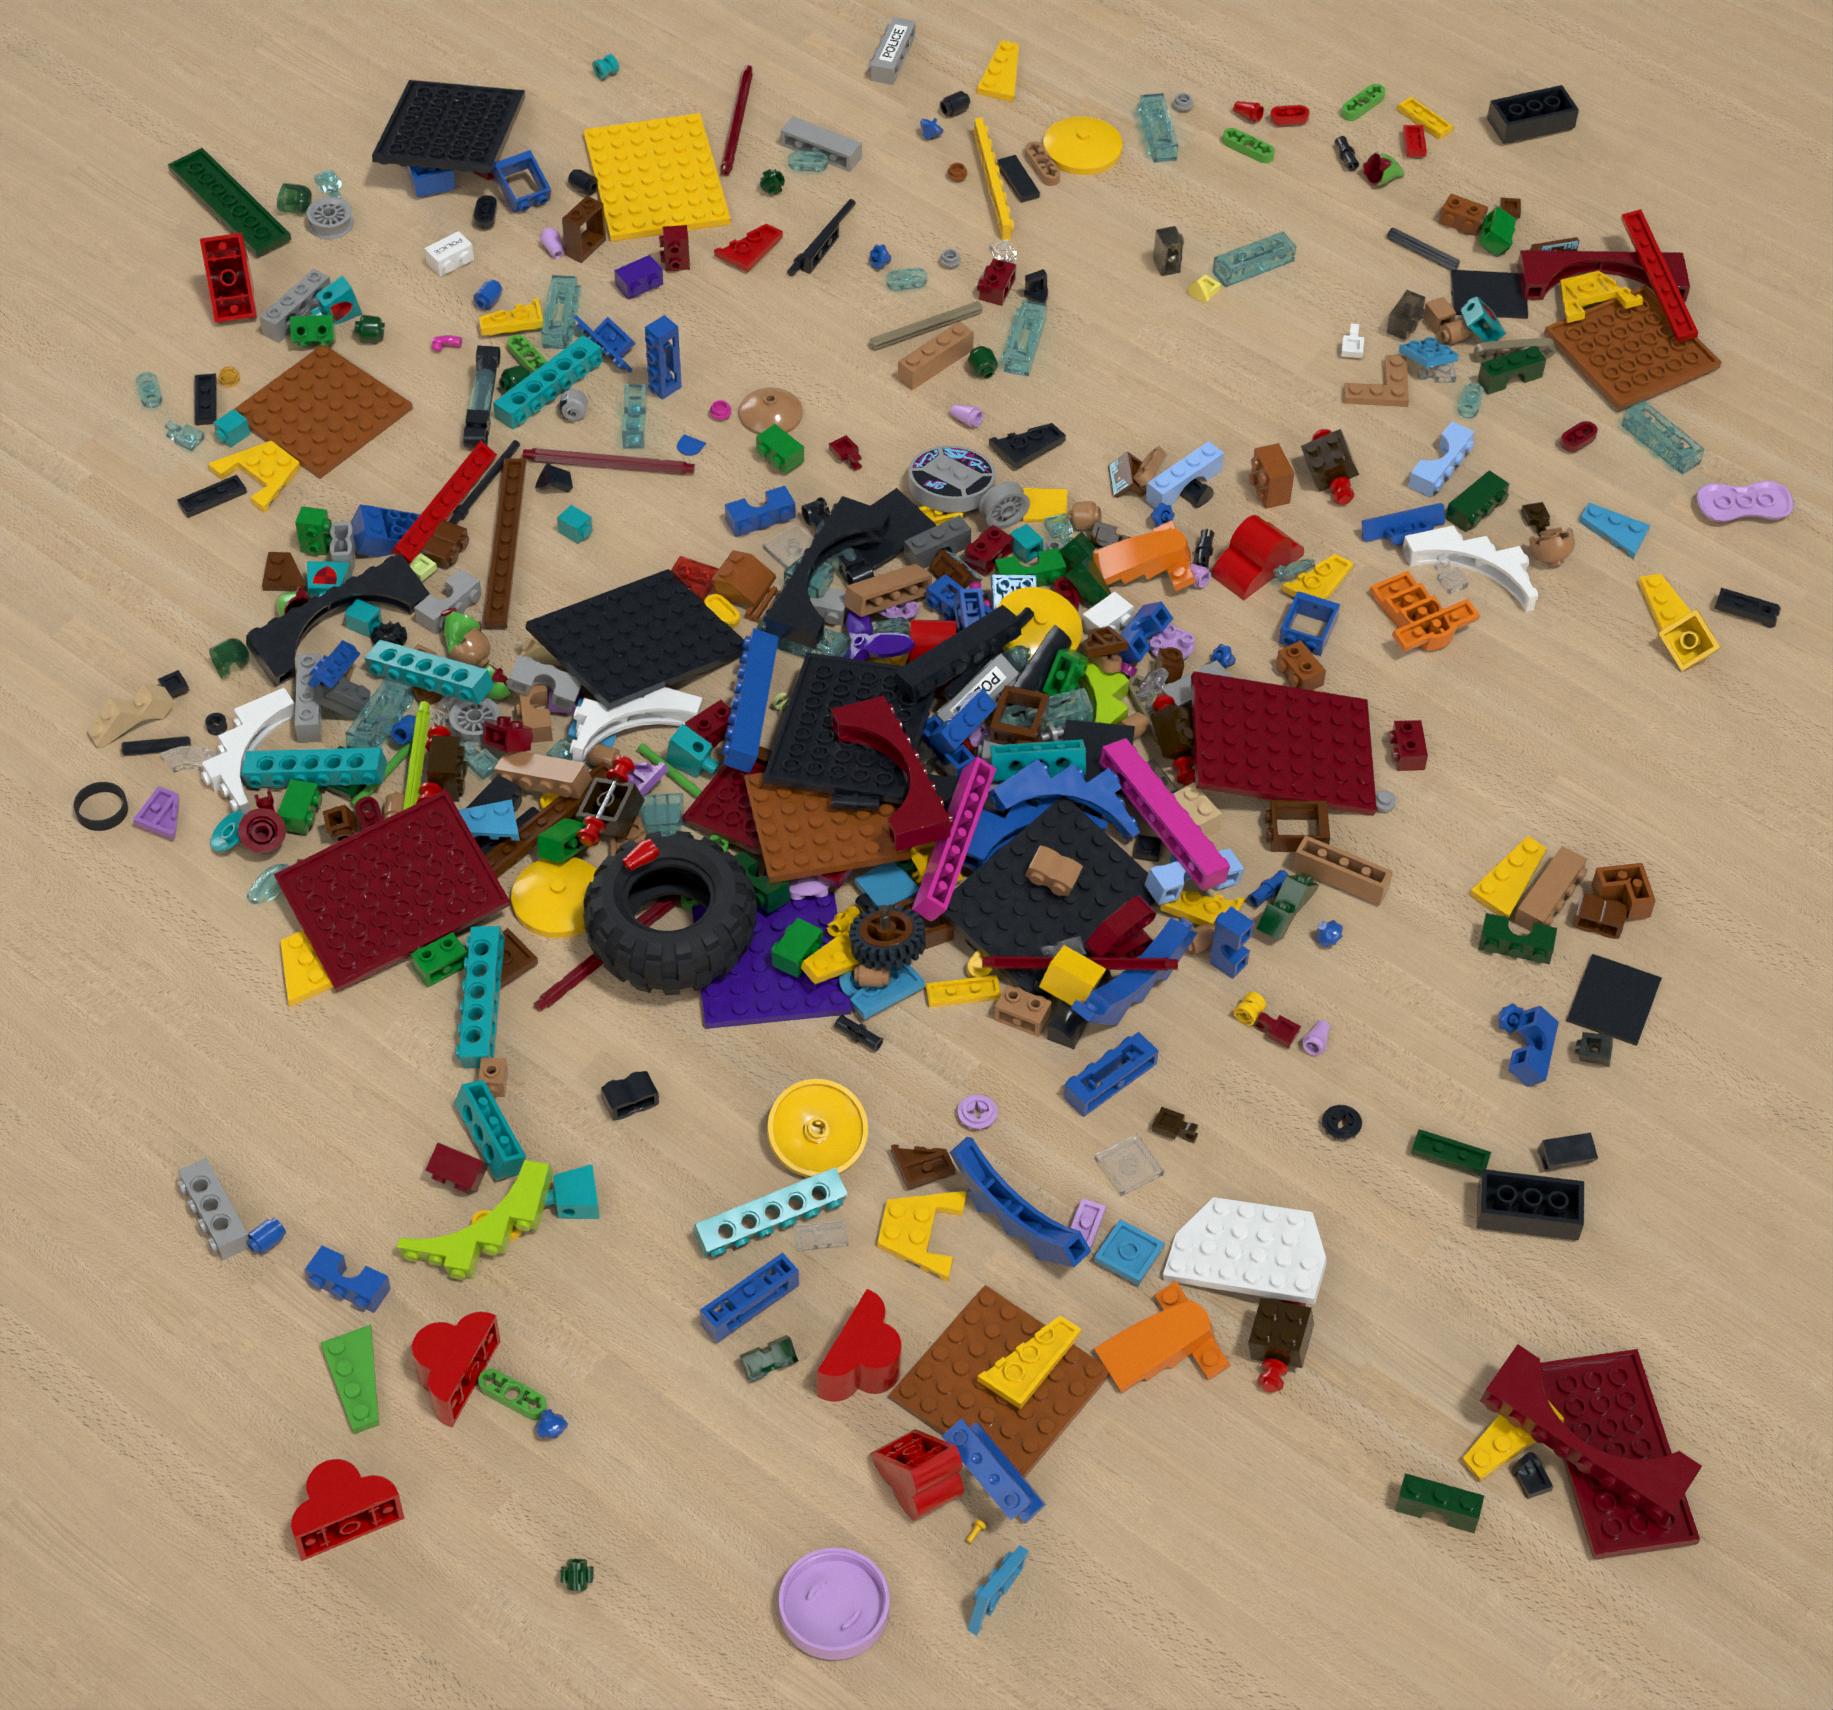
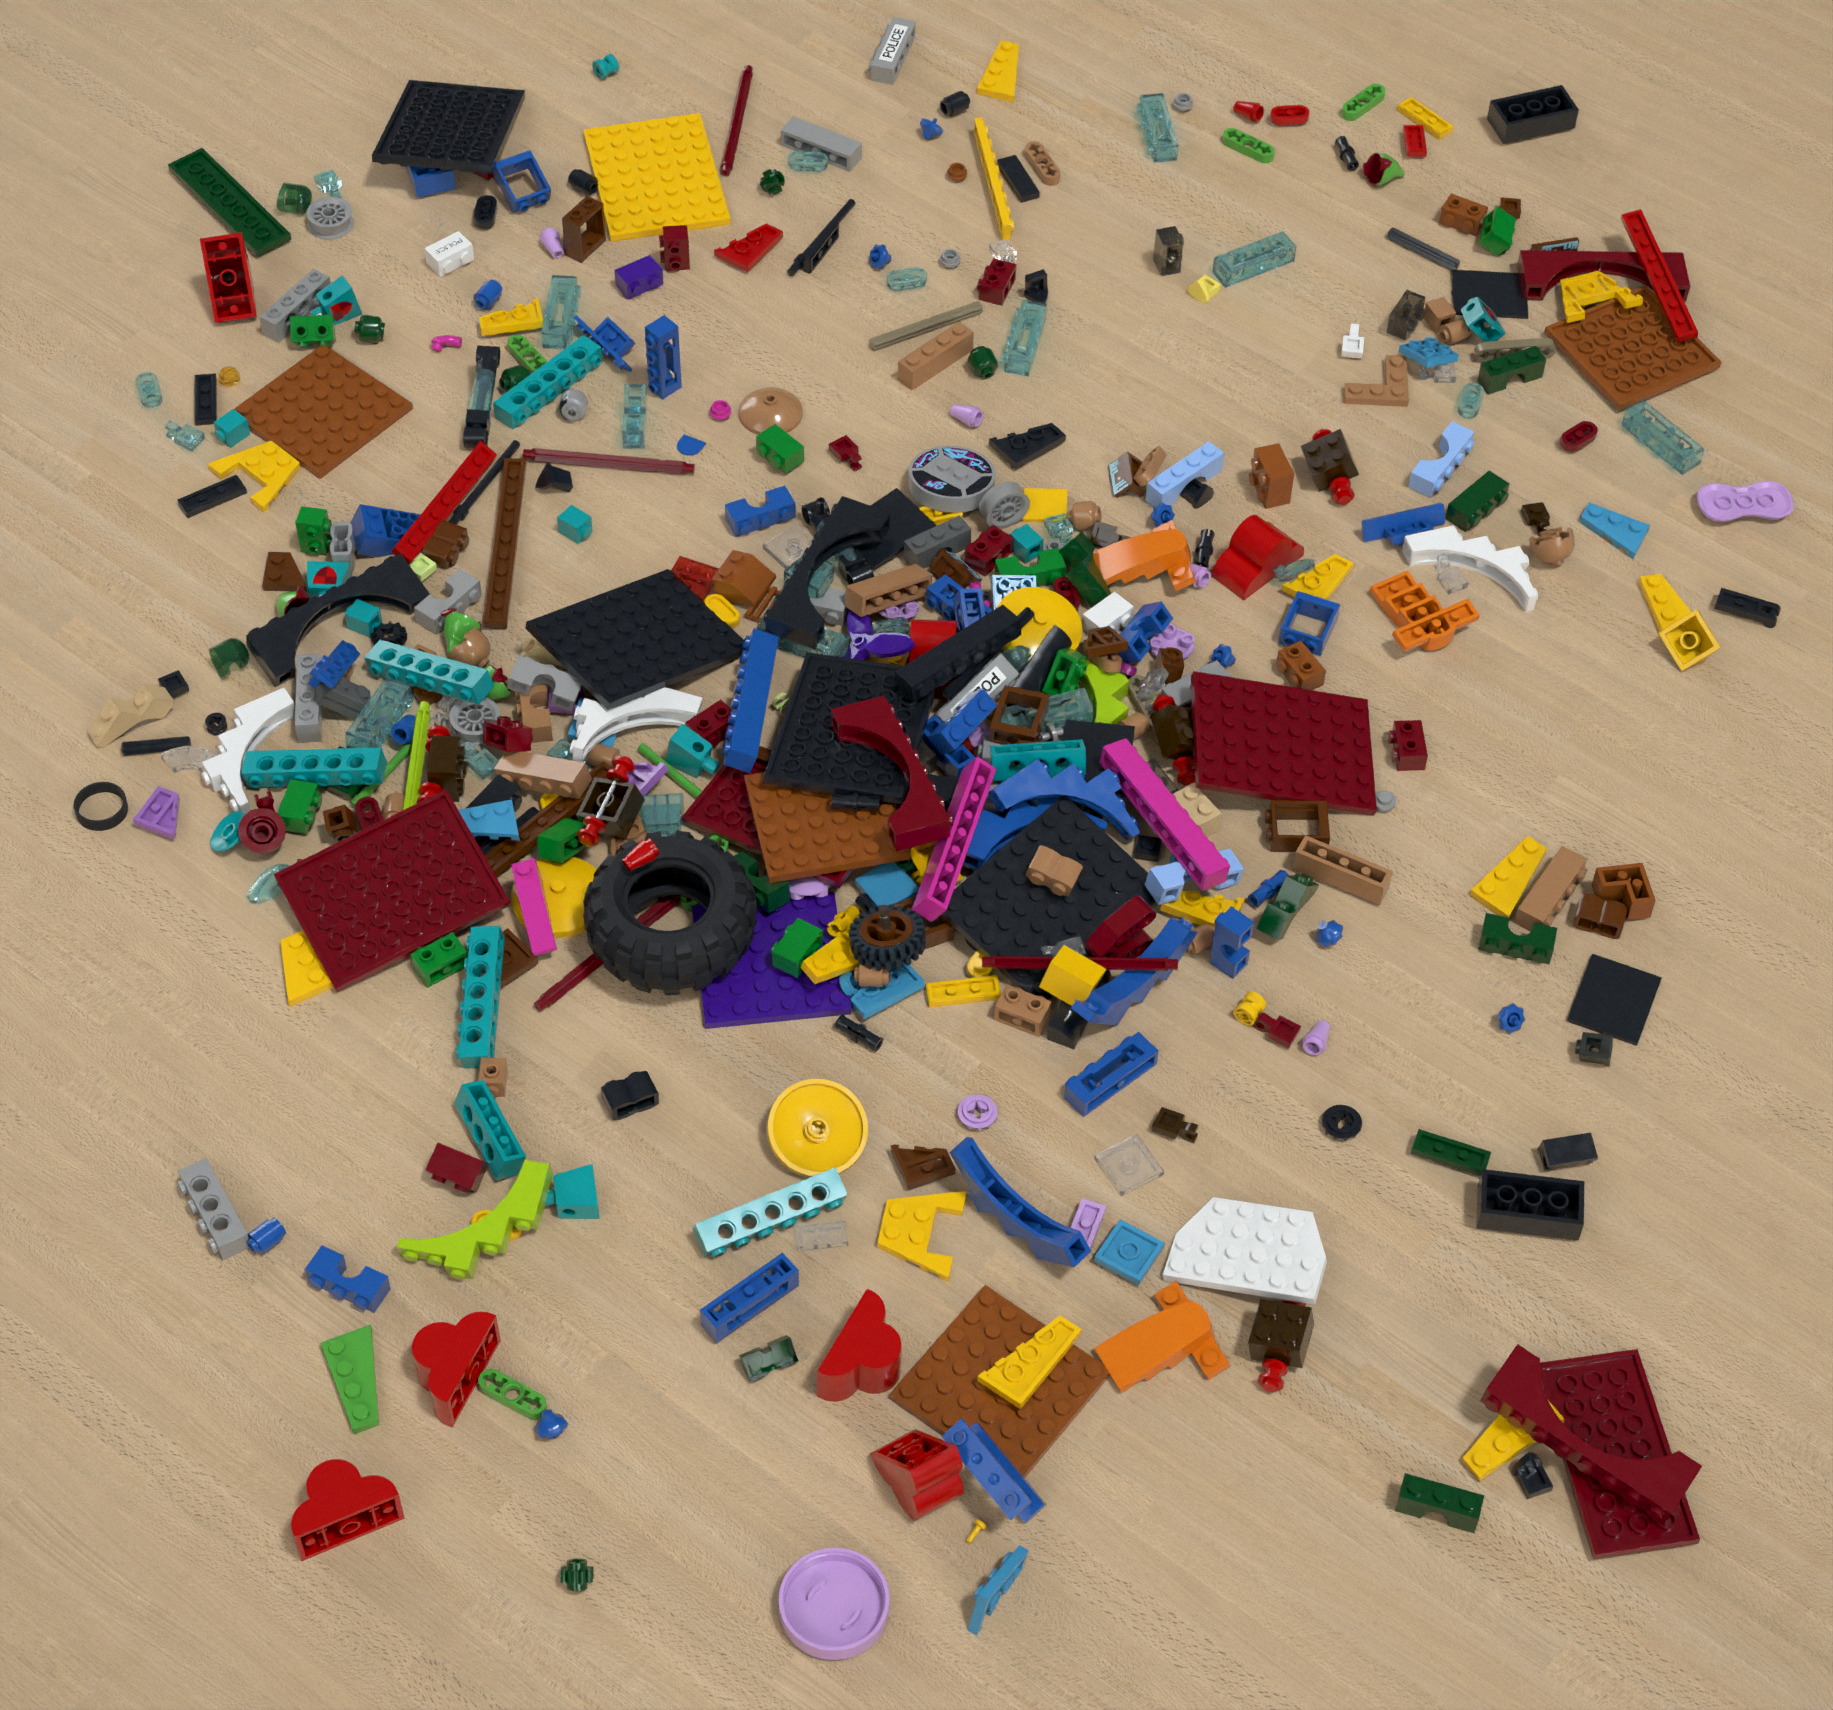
yellow dish [1043,116,1123,175] -> none
blue arch [1508,1005,1559,1087] -> none
none -> dark pink slope [511,858,557,956]

